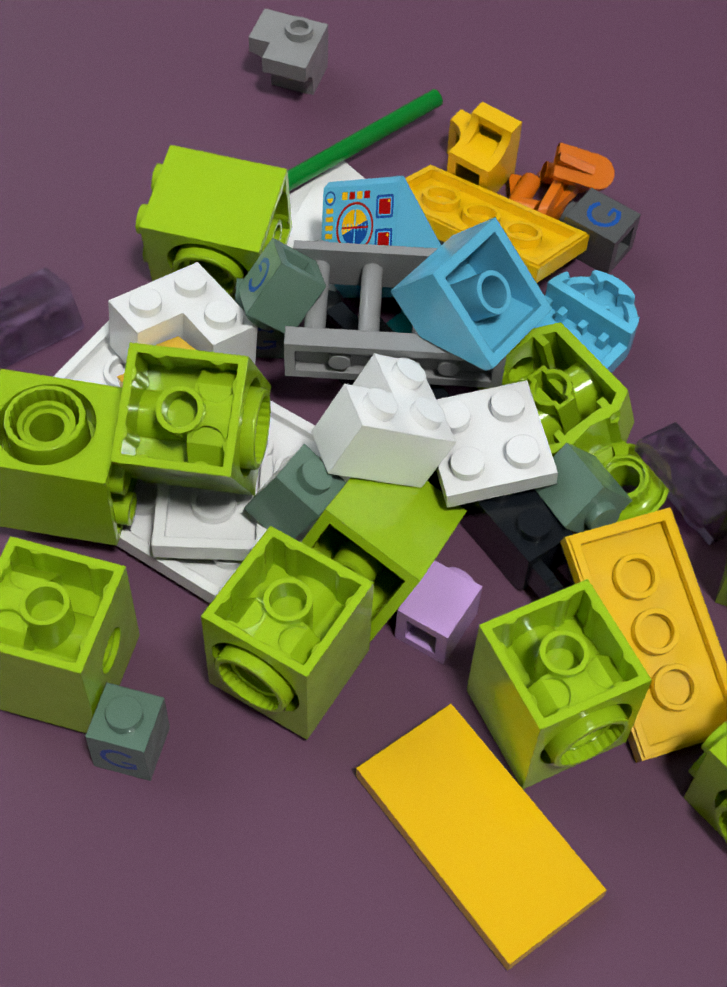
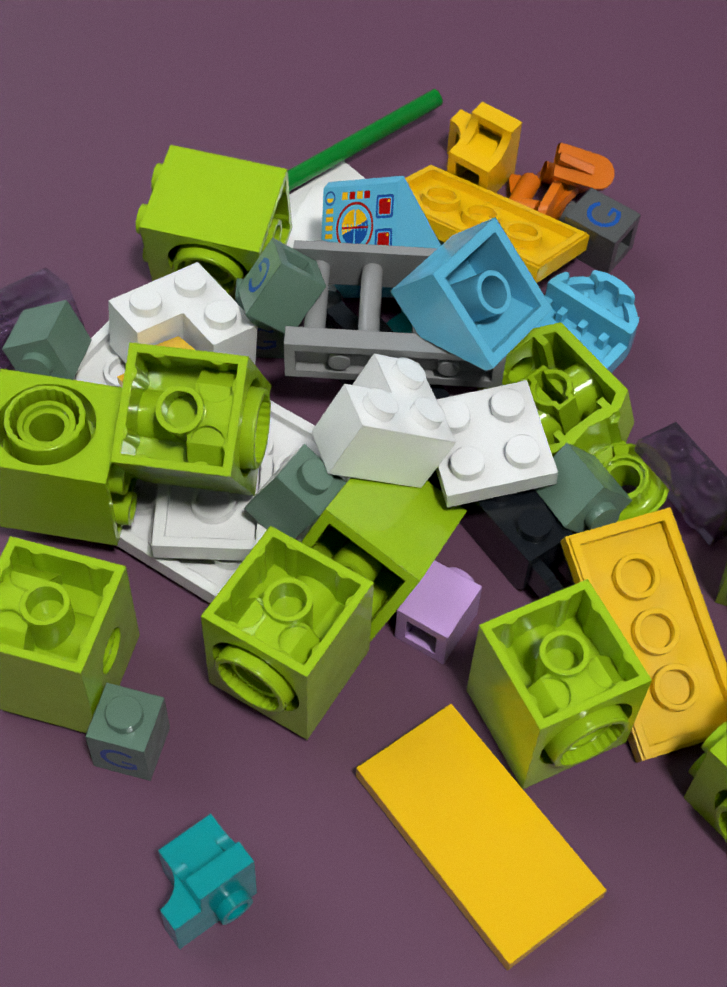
light grey brick [249,8,328,95] -> none
none -> sand green brick [2,300,92,380]
none -> teal brick [158,814,257,950]

